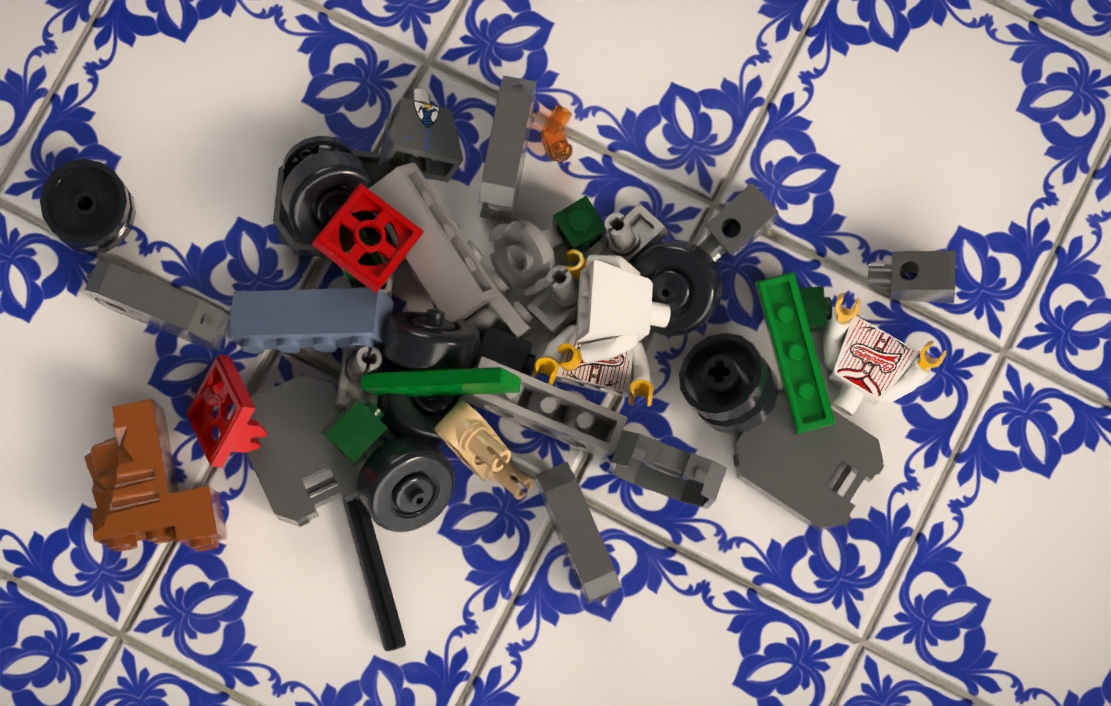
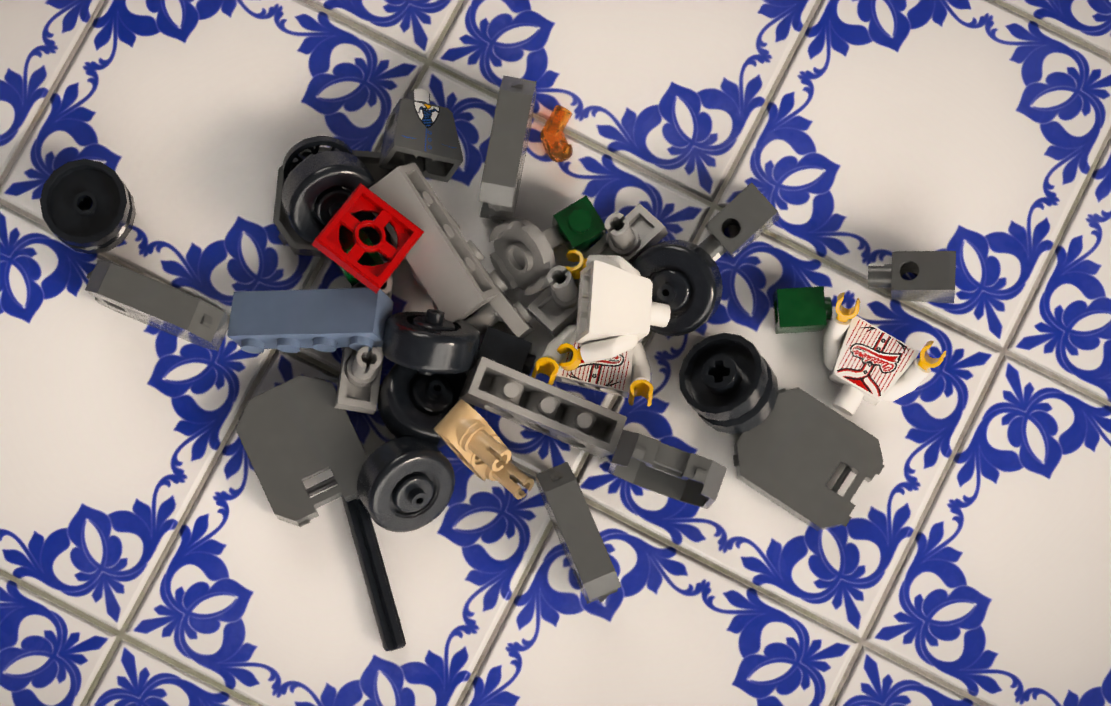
dark orange brick [84,399,227,552] -> none
red piece [186,354,267,468] -> none
dark green brick [320,398,388,463] -> none
green tile [360,367,521,397] -> none
green tile [755,272,836,435] -> none

